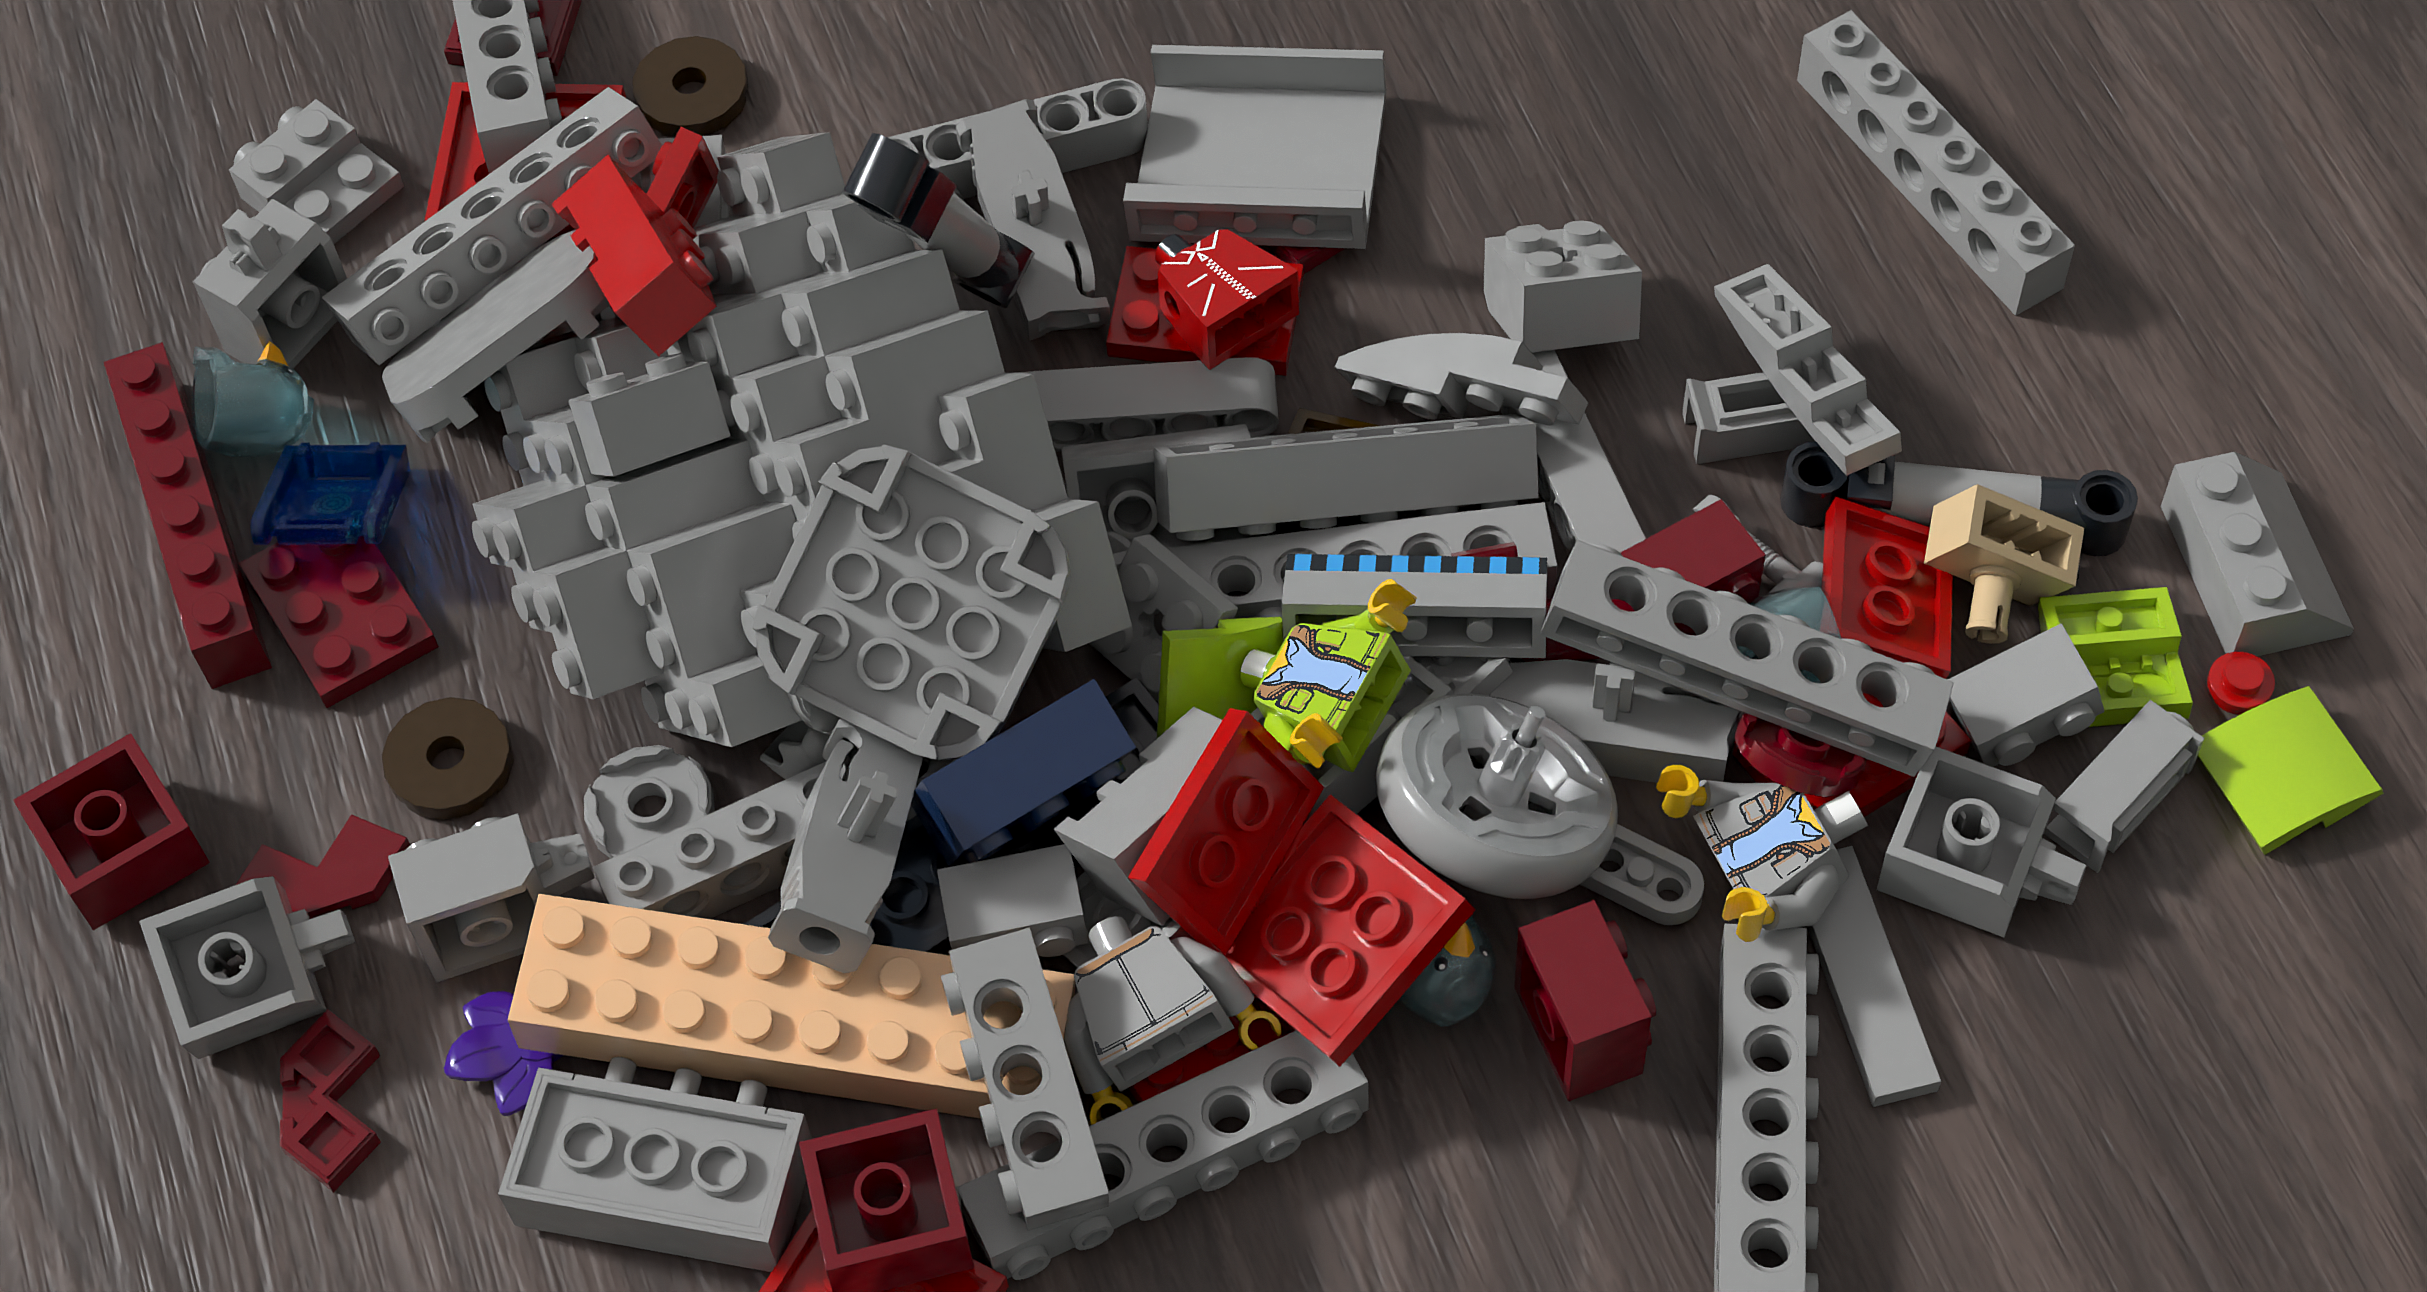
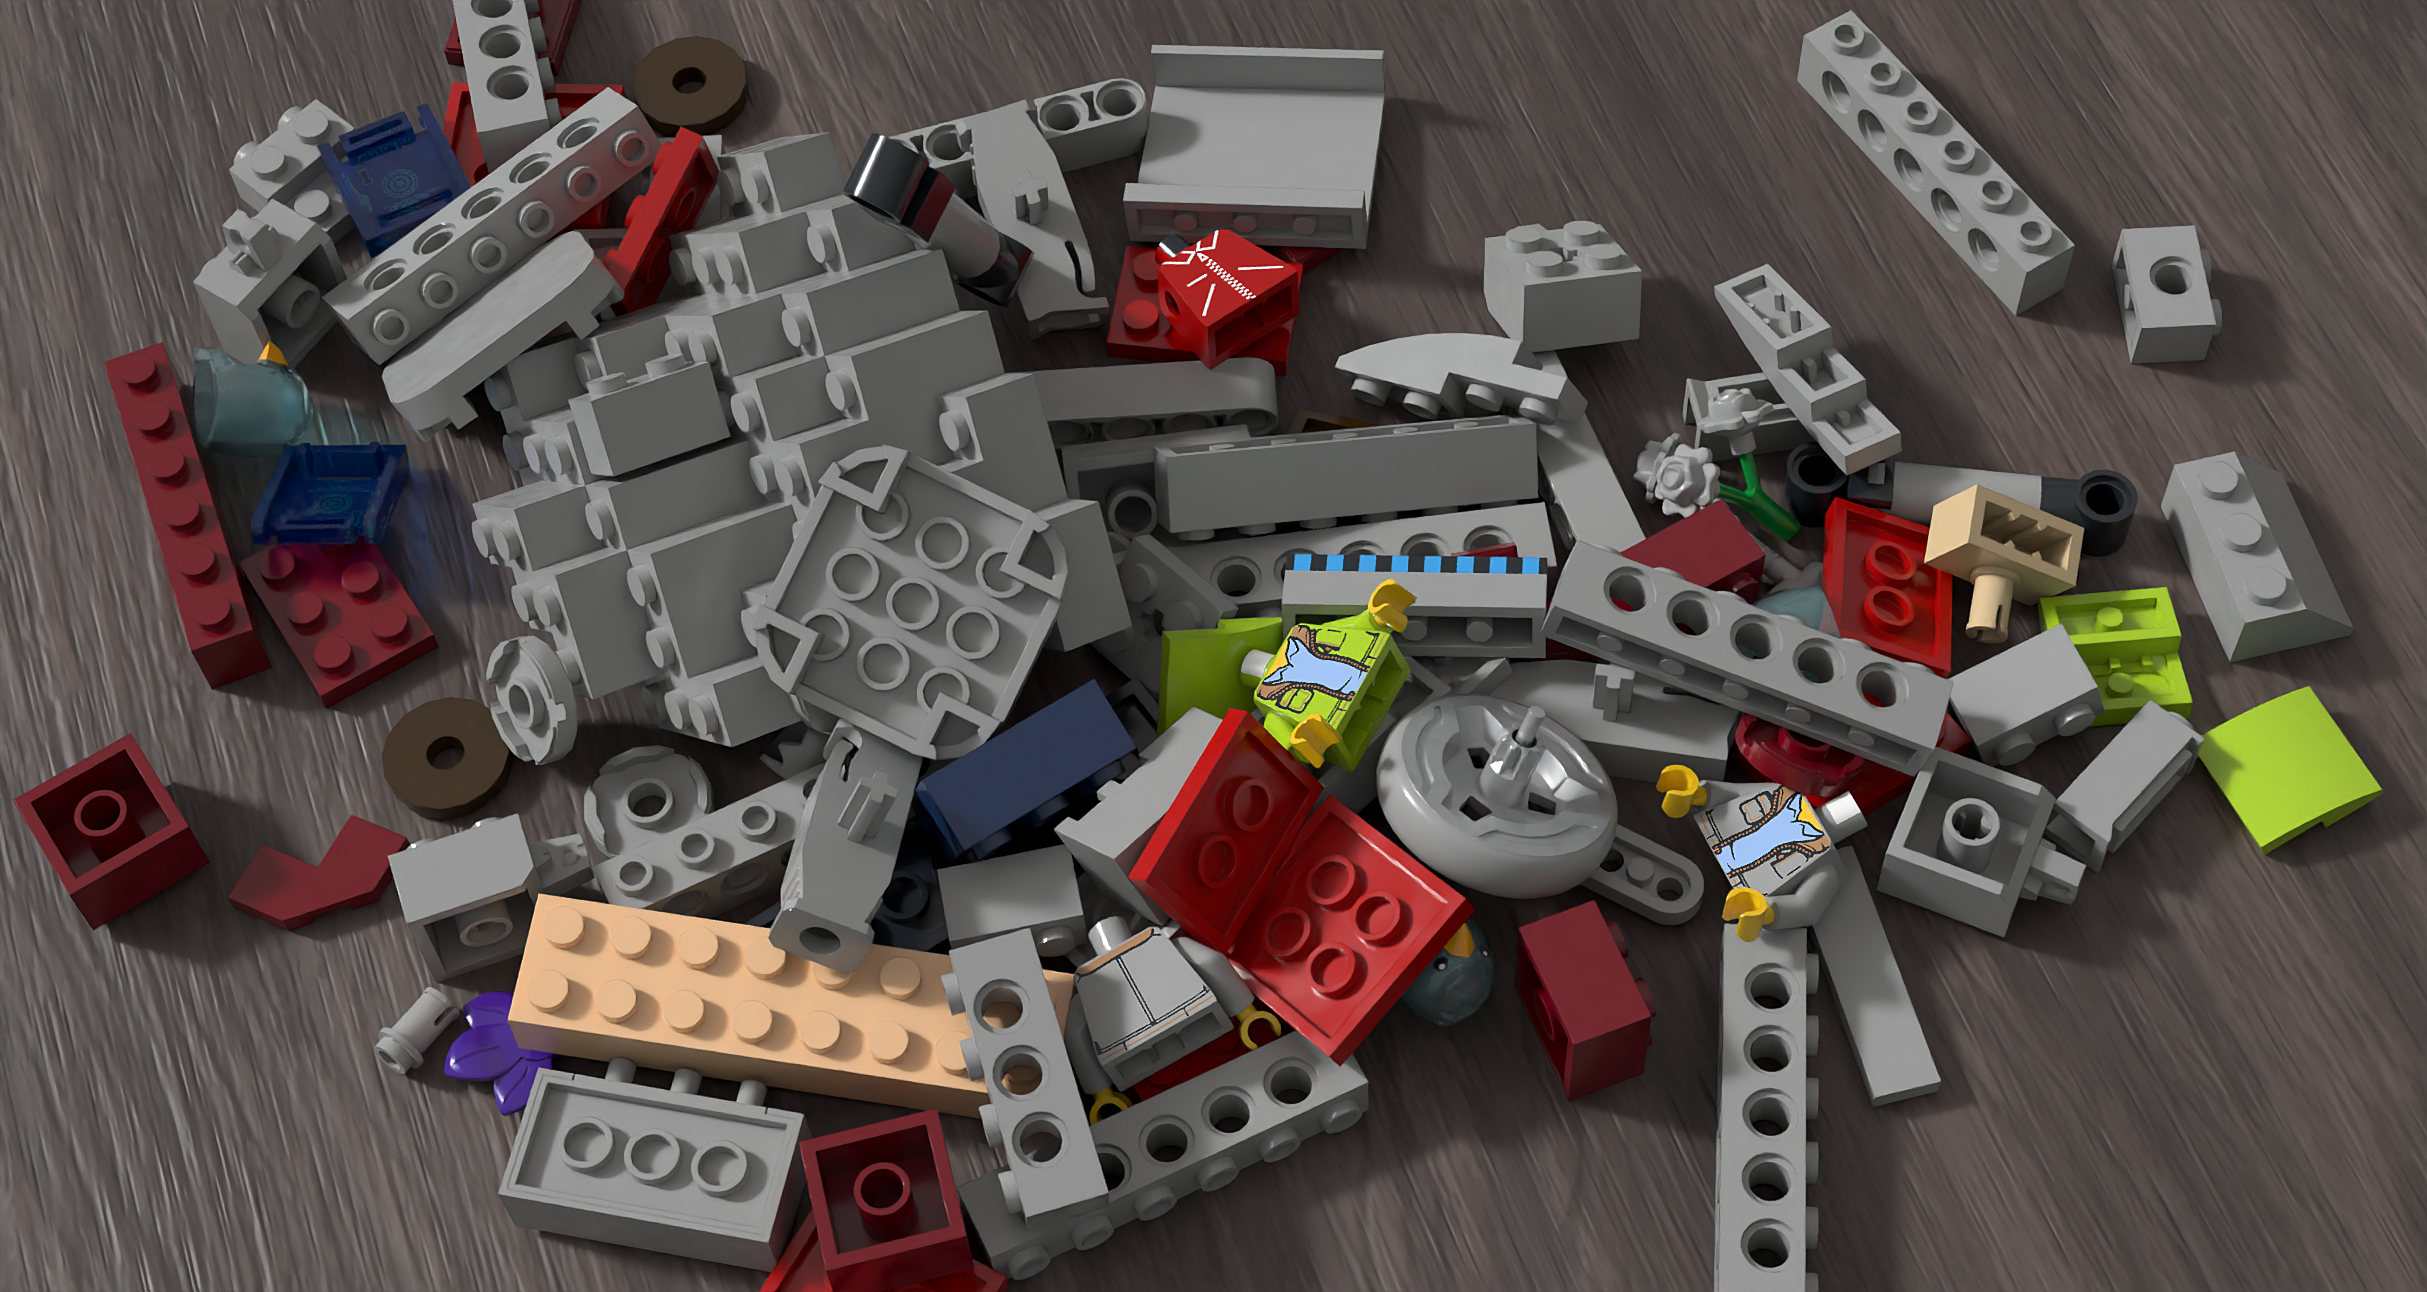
light grey hinge [139,876,355,1059] -> none
dark red tile [280,1009,381,1193] -> none
red wedge [552,155,717,357] -> none
red plate [2207,652,2275,715] -> none
none -> clear blue container [317,103,471,259]
none -> light grey pin [374,987,460,1074]
none -> light grey tile [486,635,577,765]
none -> light grey plant [1633,388,1800,542]
none -> light grey brick [2111,225,2222,364]

